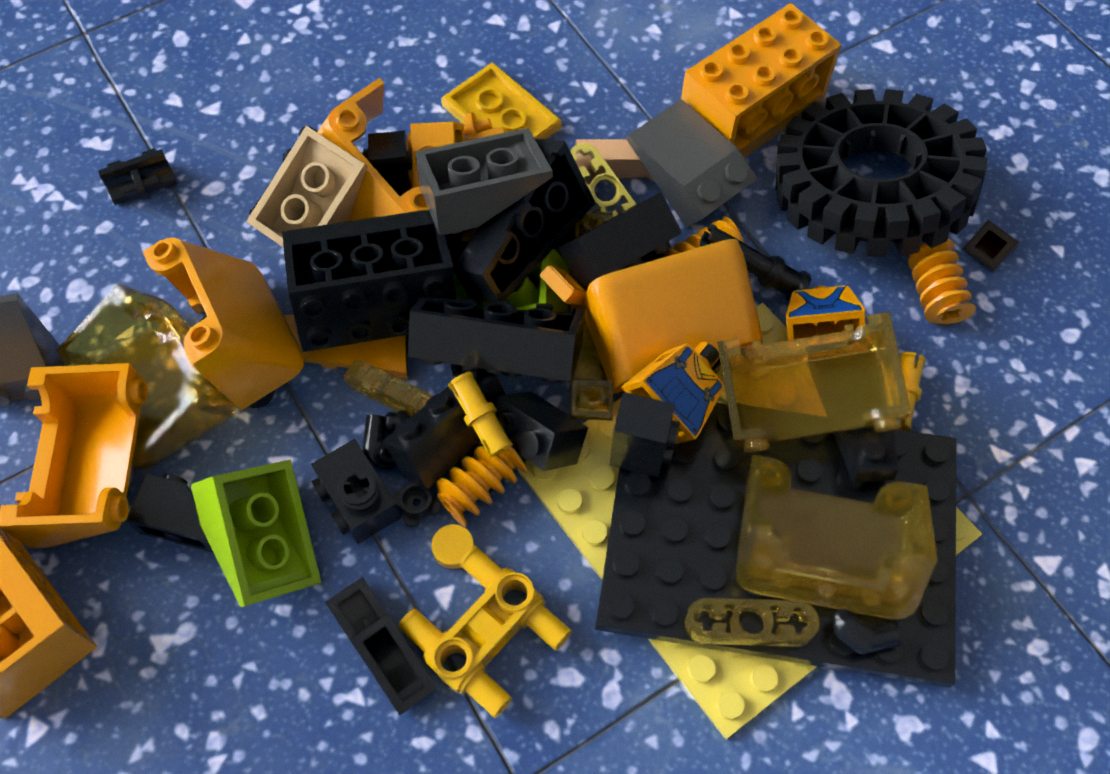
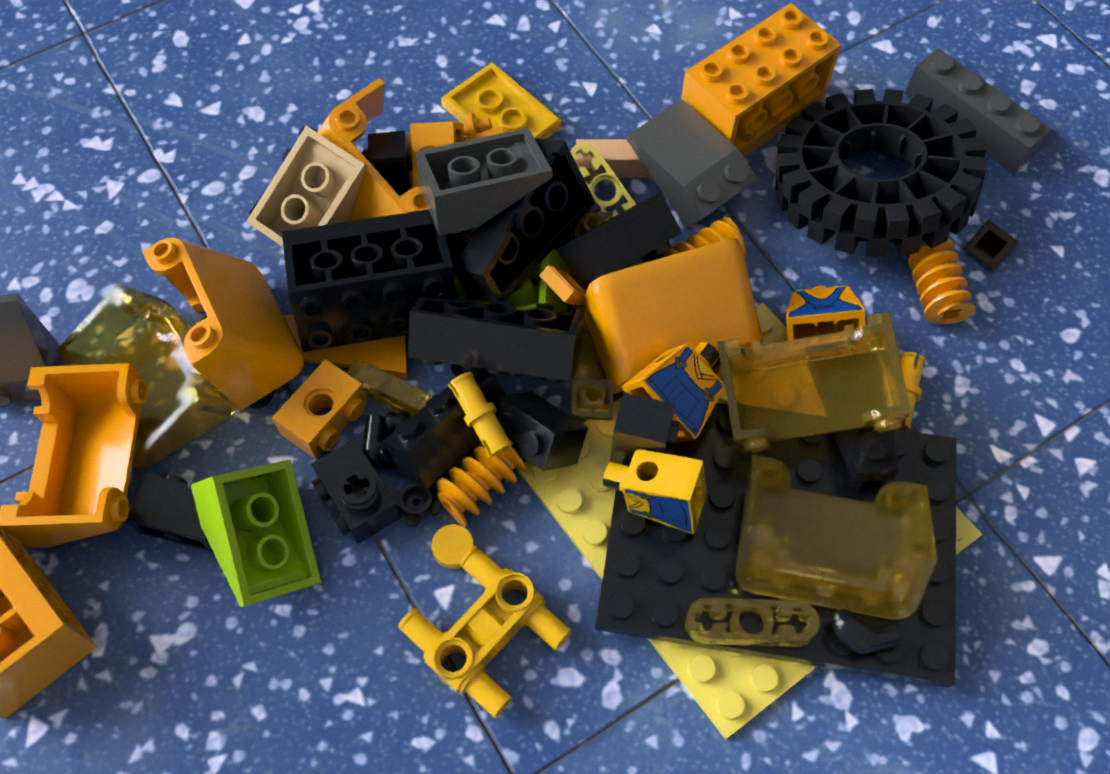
black hips [98,148,177,205] -> none
black slope [325,577,437,715] -> none
black pin [700,224,811,302] -> none
none -> light orange brick [271,359,368,460]
none -> yellow torso [603,449,707,534]
none -> dark grey slope [904,48,1059,175]

